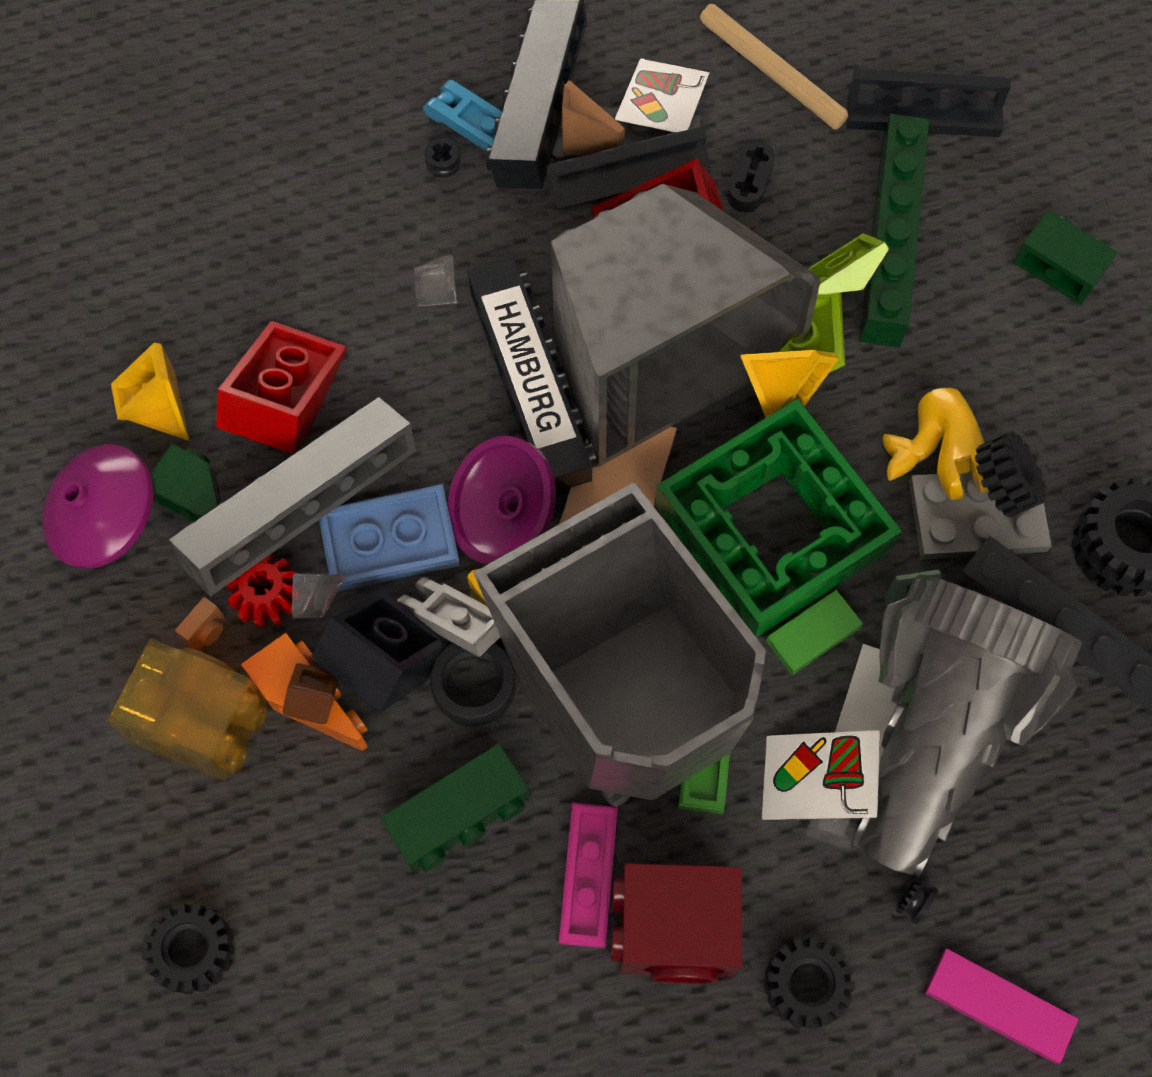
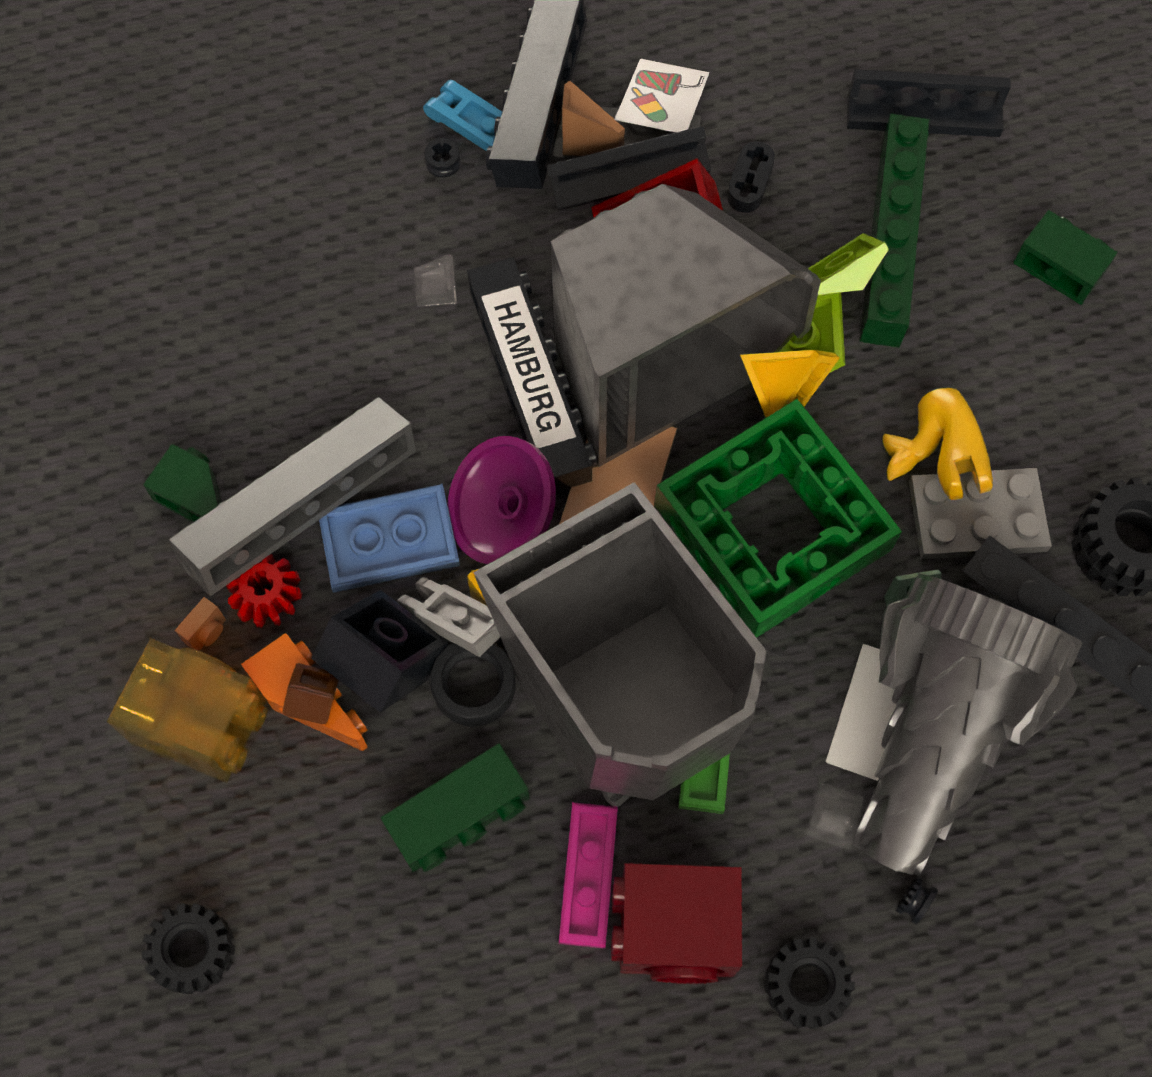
magenta dish [42,444,154,569] -> none
yellow slope [111,343,189,441] -> none
red slope [216,321,347,454] -> none
clear slope [292,574,344,618] -> none
tan axle [700,4,849,129] -> none
white sticker [762,730,880,820] -> none
bright green tile [766,590,863,676] -> none
dark pink tile [924,949,1079,1064] -> none
black tyre [975,431,1047,517] -> none

